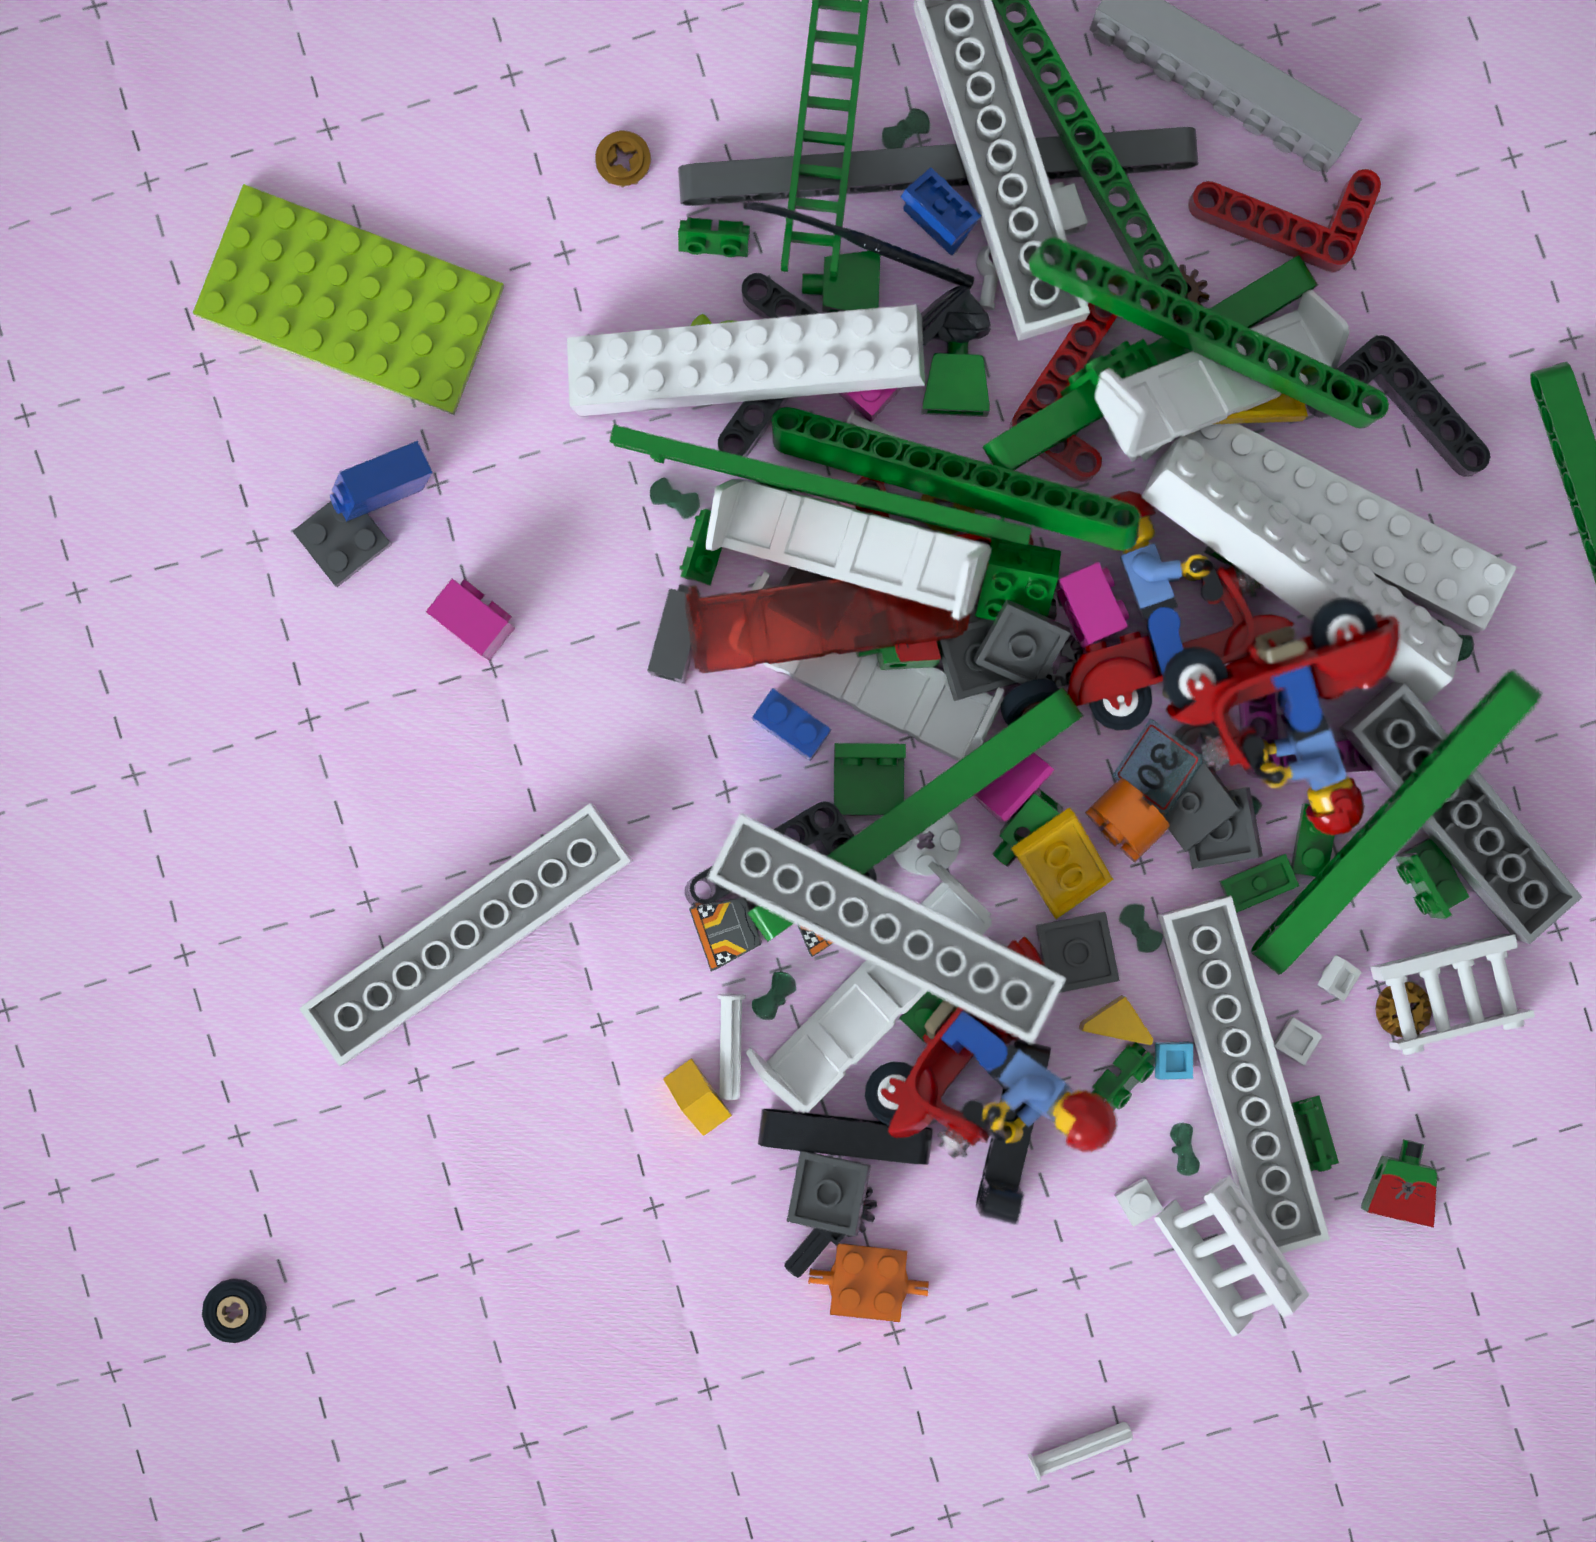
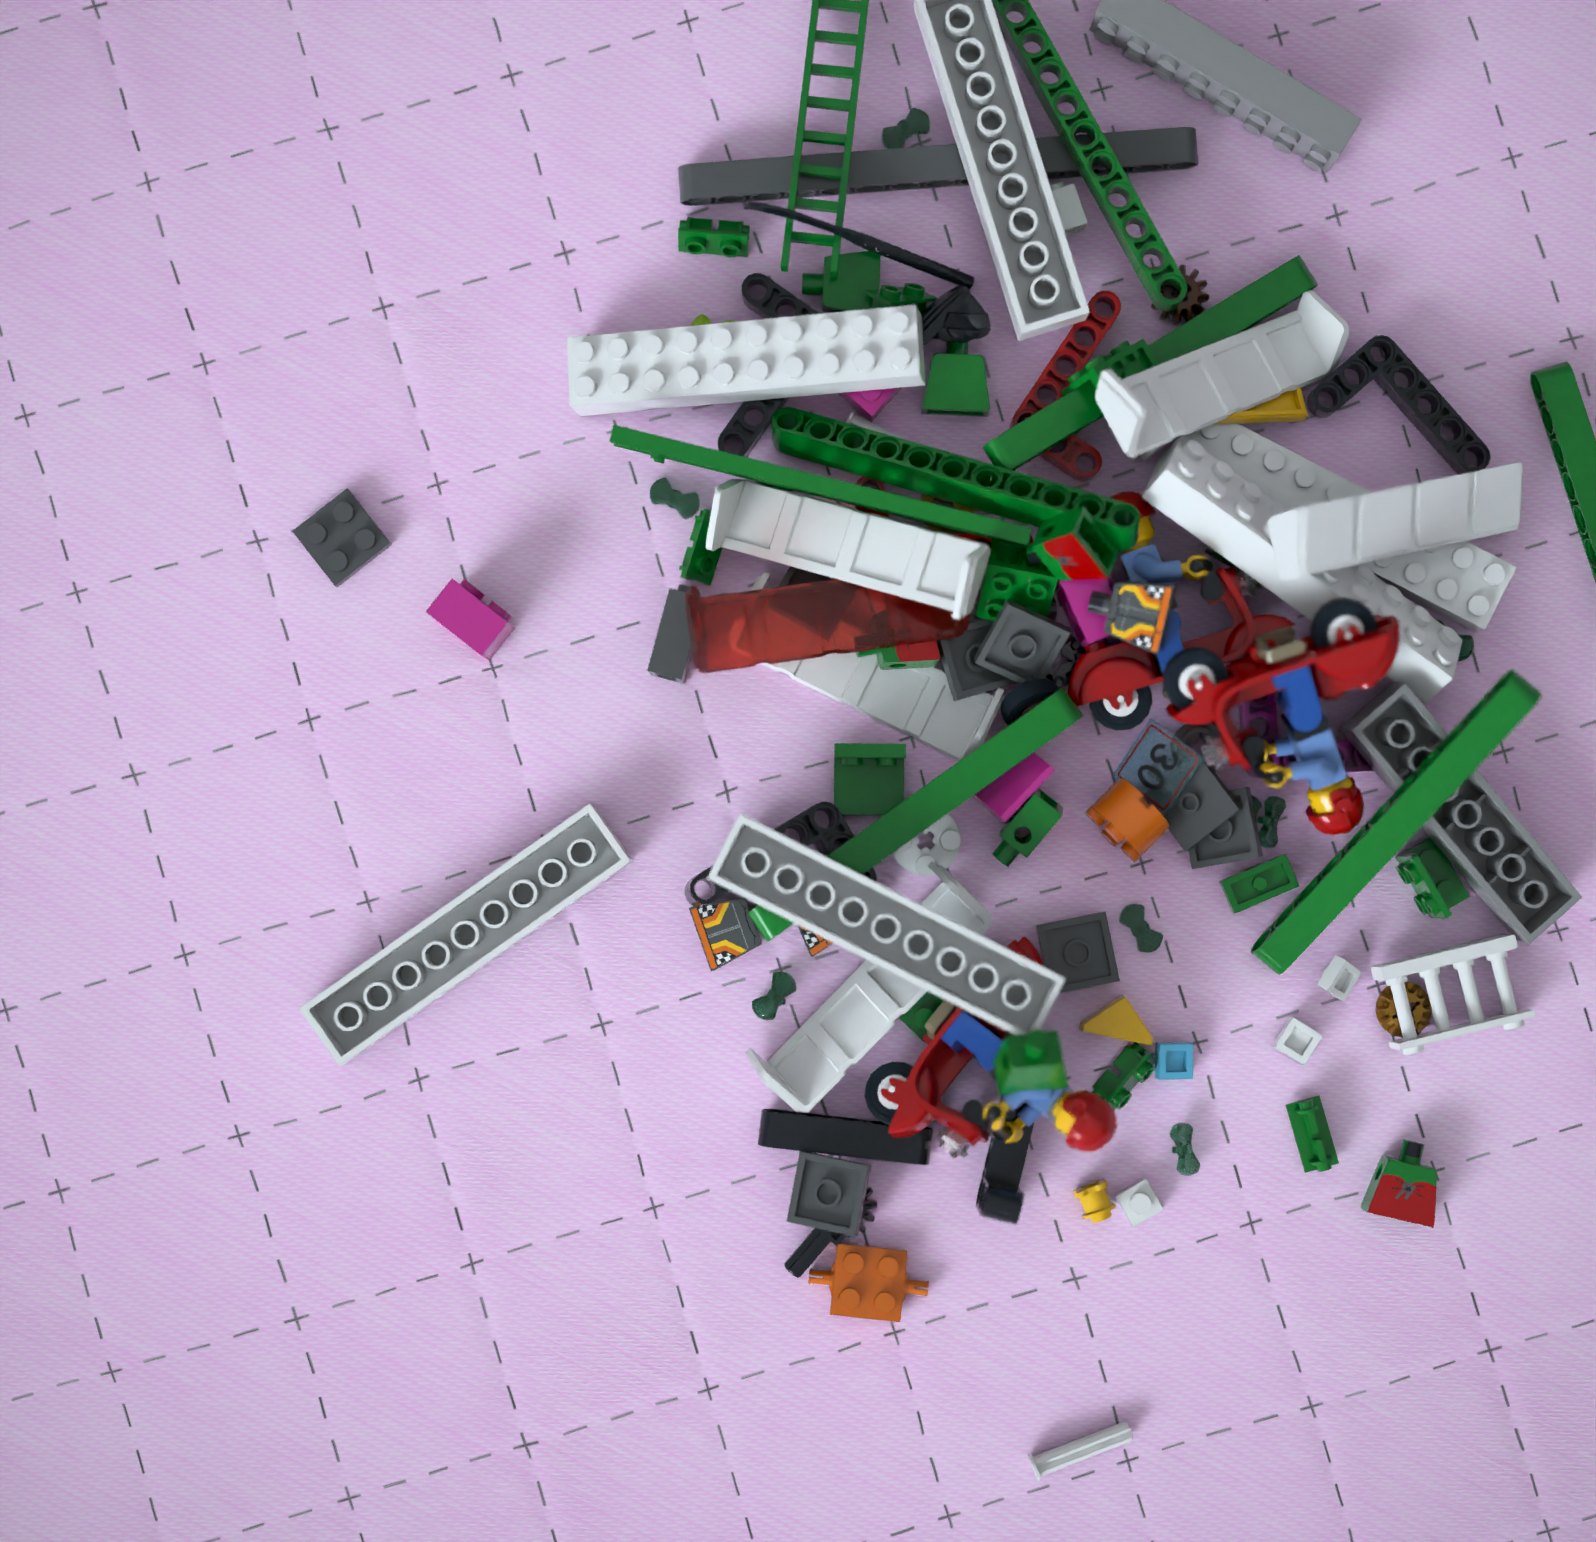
lime plate [193,184,504,415] -> none
black bush [202,1278,267,1343] -> none
blue brick [330,441,433,522] -> none
pearl gold gear [595,131,651,188] -> none
yellow slope [663,1058,732,1136] -> none
white axle [717,994,746,1100] -> none
blue brick [752,688,831,761] -> none
blue bracket [901,167,981,255] -> none
white bar [976,245,999,310] -> none
yellow tile [1011,807,1114,919] -> none
green beam [1029,237,1389,429] -> none
white fence [1154,1176,1309,1337] -> none
white brick [1158,896,1330,1253] -> none
red beam [1188,169,1381,272] -> none
green plate [1291,804,1335,877] -> none
none -> green hinge [865,283,937,314]
none -> green torso [993,1029,1068,1095]
none -> green torso [1026,506,1119,580]
none -> yellow brick [1073,1179,1116,1223]
none -> torso [1088,581,1177,654]
none -> clear green piece [1257,796,1286,848]
none -> white piece [1267,462,1523,581]

